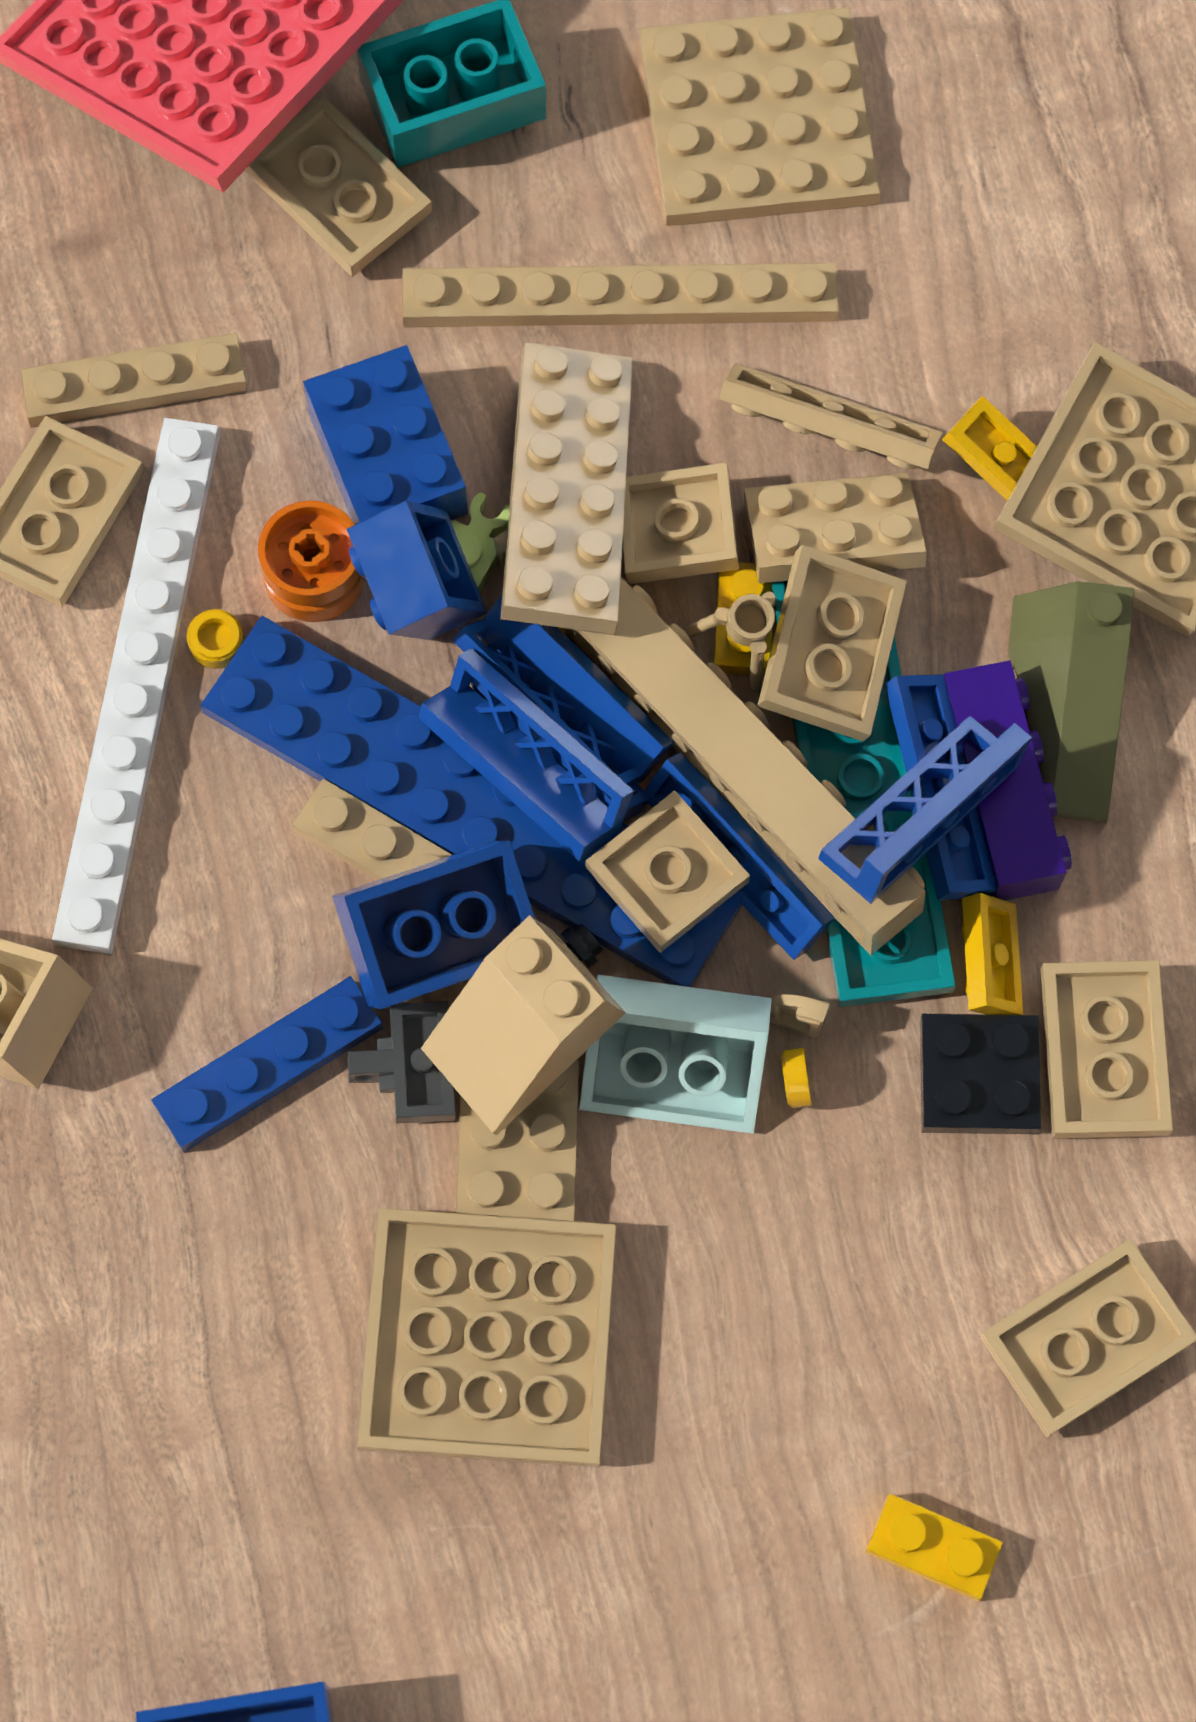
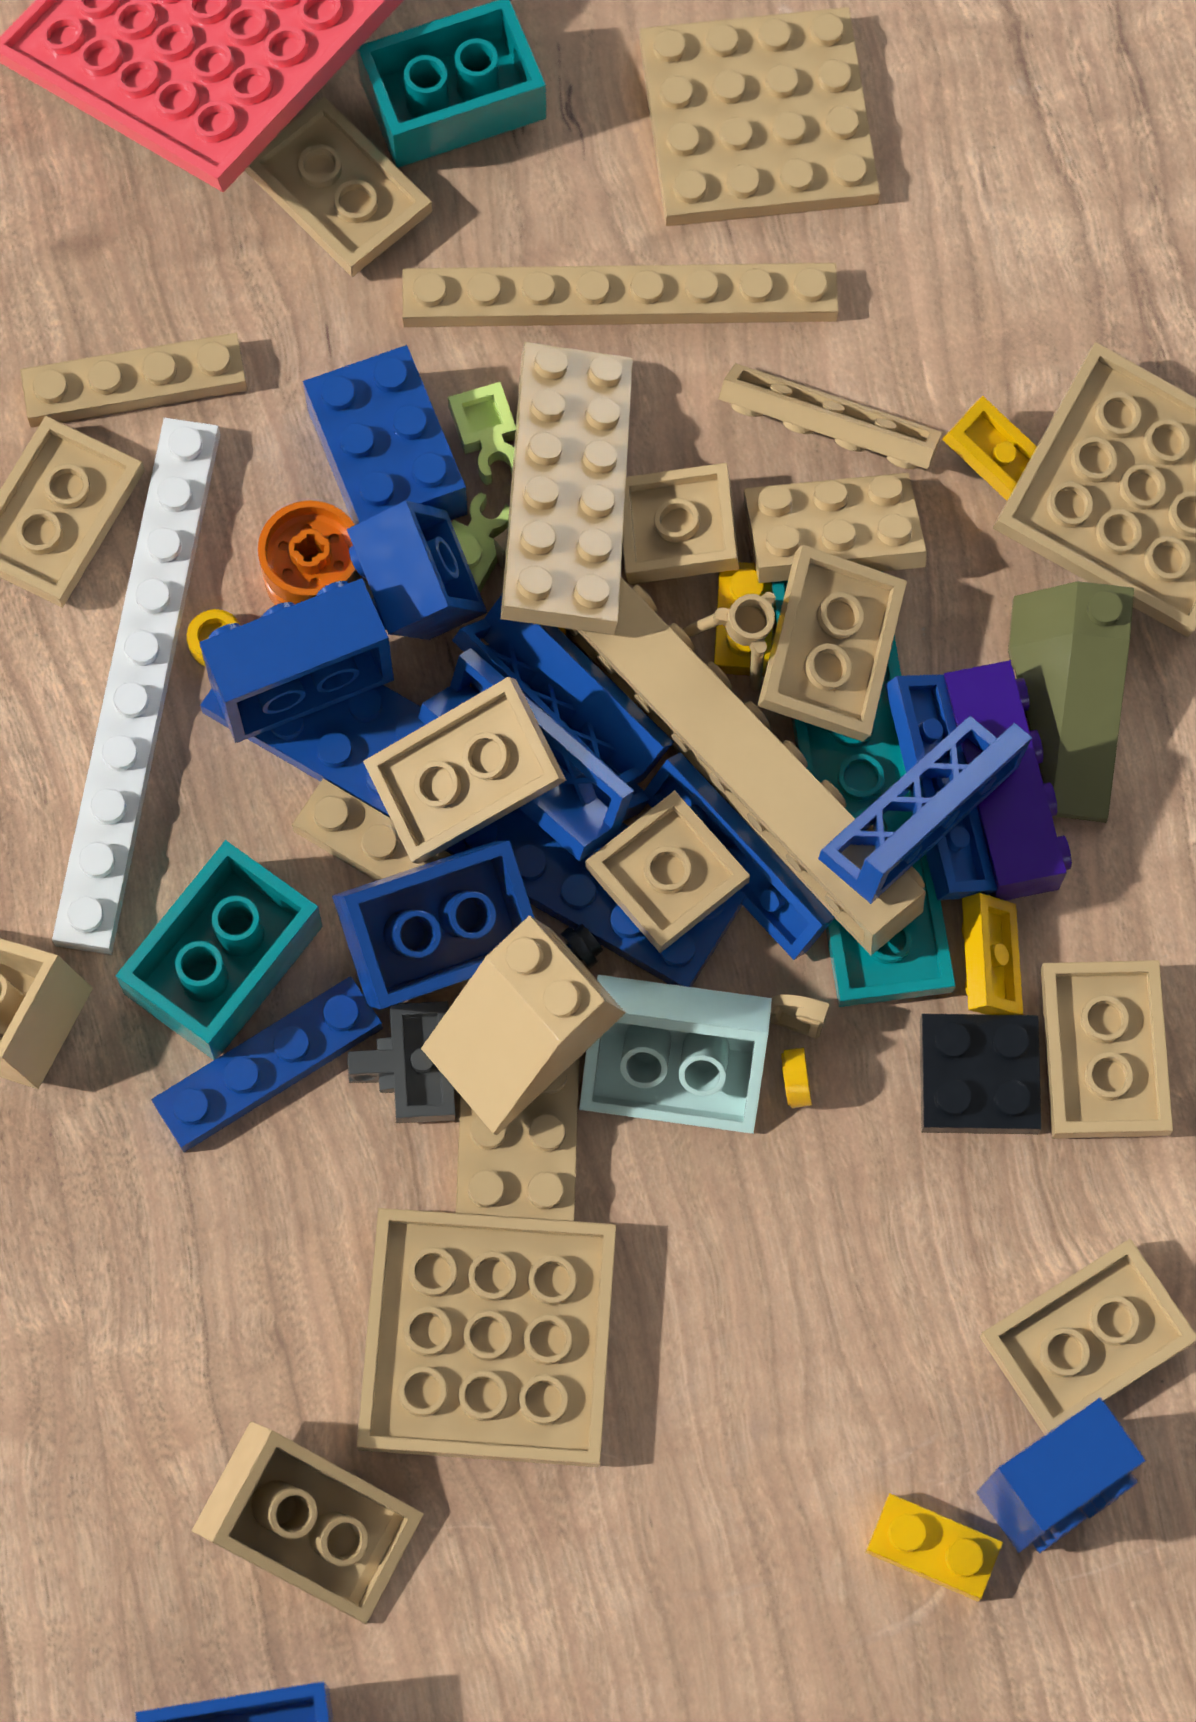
none -> teal brick [115,840,323,1060]
none -> tan slope [192,1421,424,1624]
none -> blue brick [199,578,394,743]
none -> tan plate [363,677,566,864]
none -> yellowish green plate [448,382,516,485]
none -> blue brick [976,1397,1146,1554]

